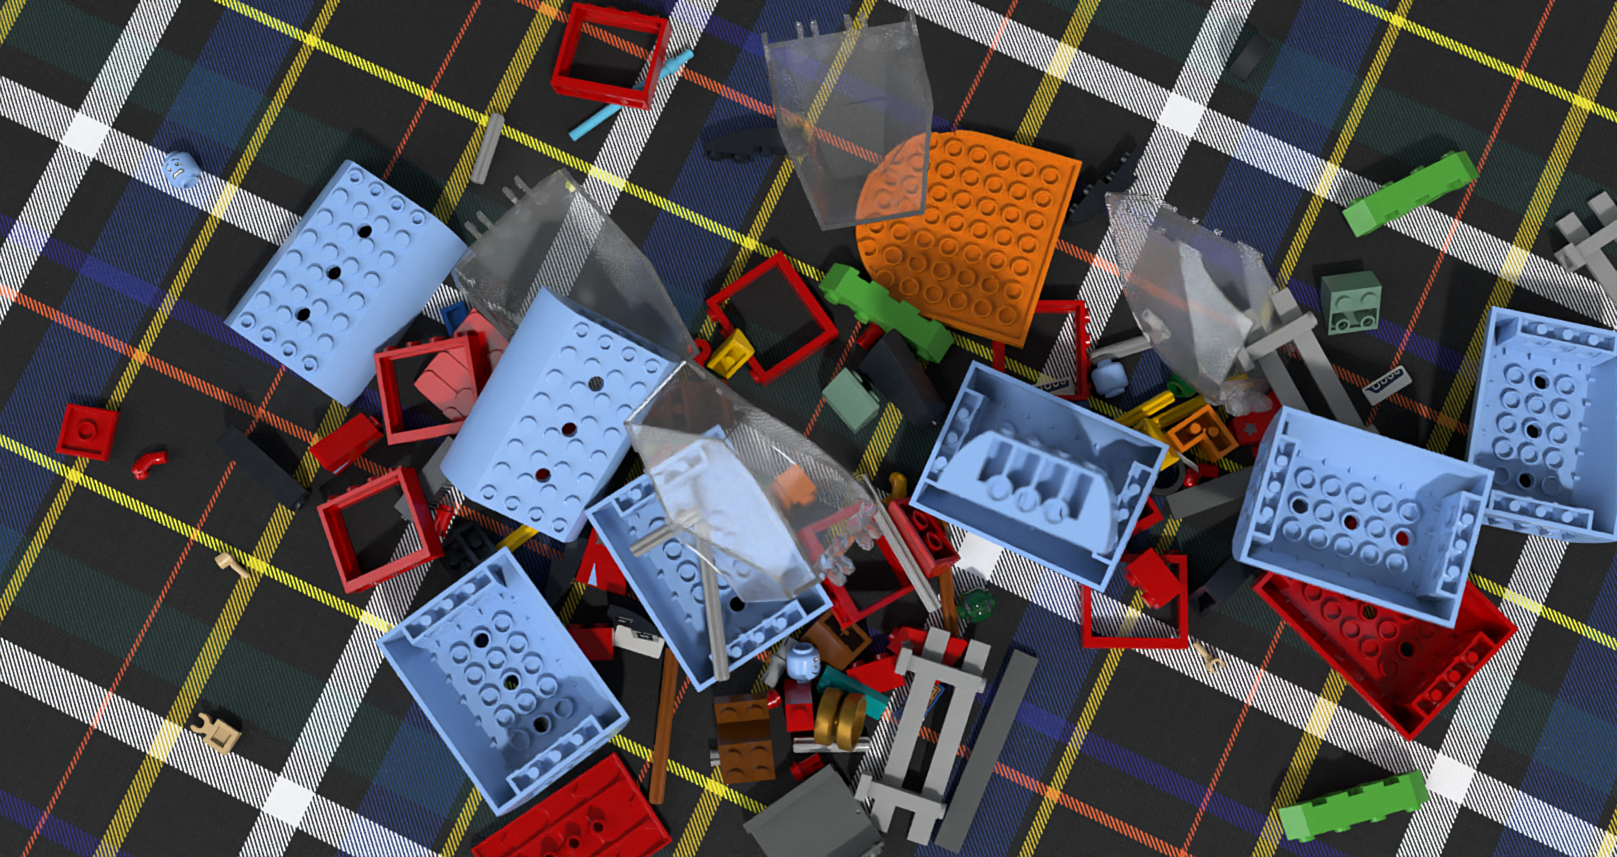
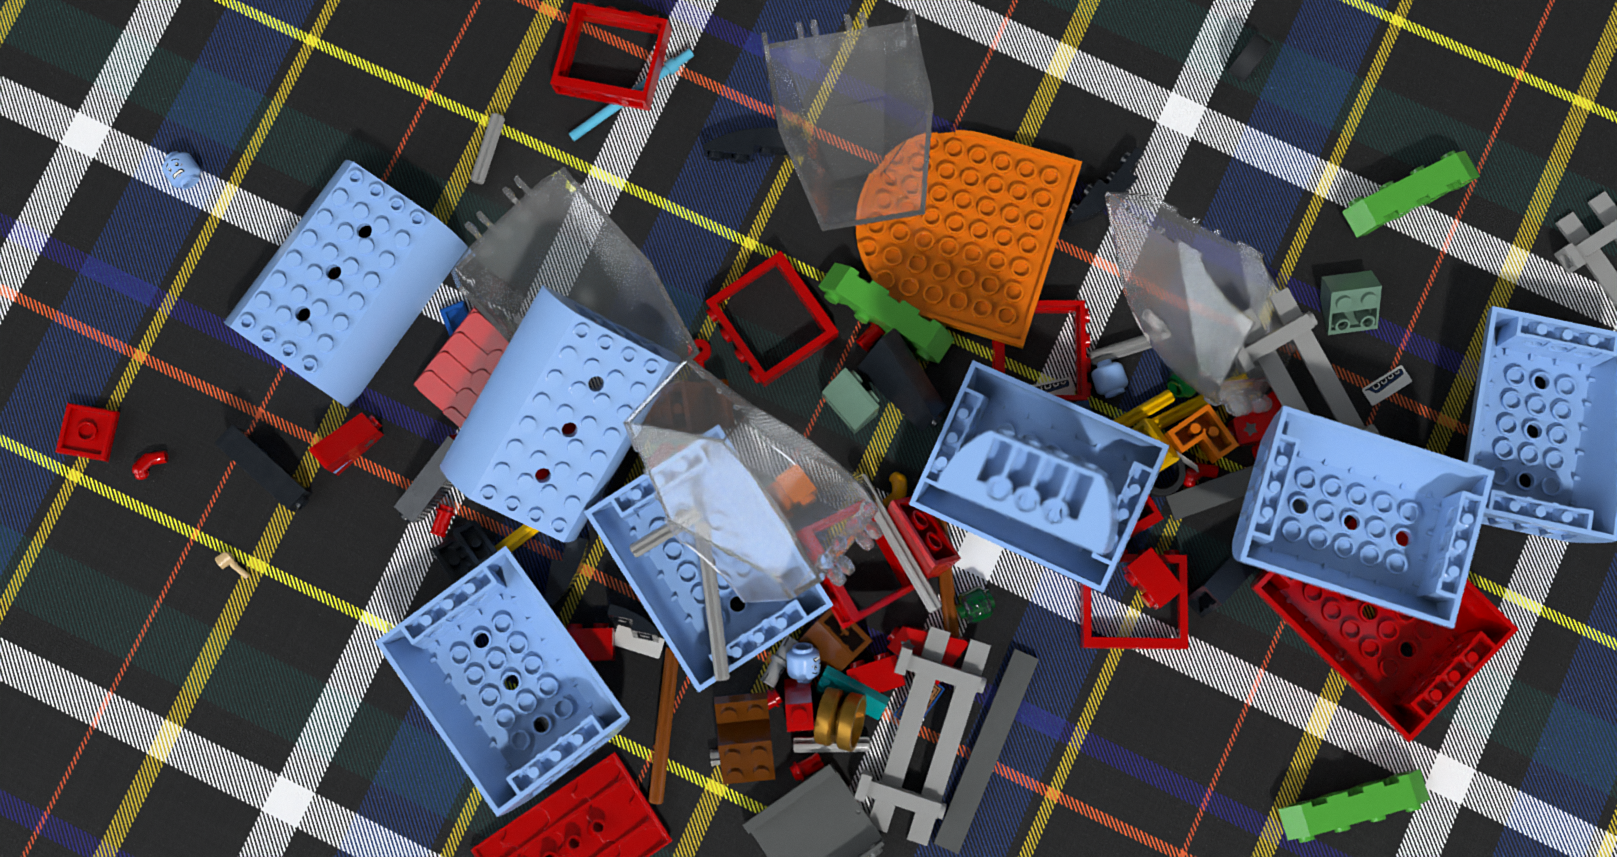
tan plate [190,713,242,755] -> none
red window [317,465,444,594] -> none
red window [374,332,486,445] -> none
red slope [575,527,629,597] -> none
yellow slope [707,328,755,379] -> none
tan hand [1193,641,1225,674] -> none

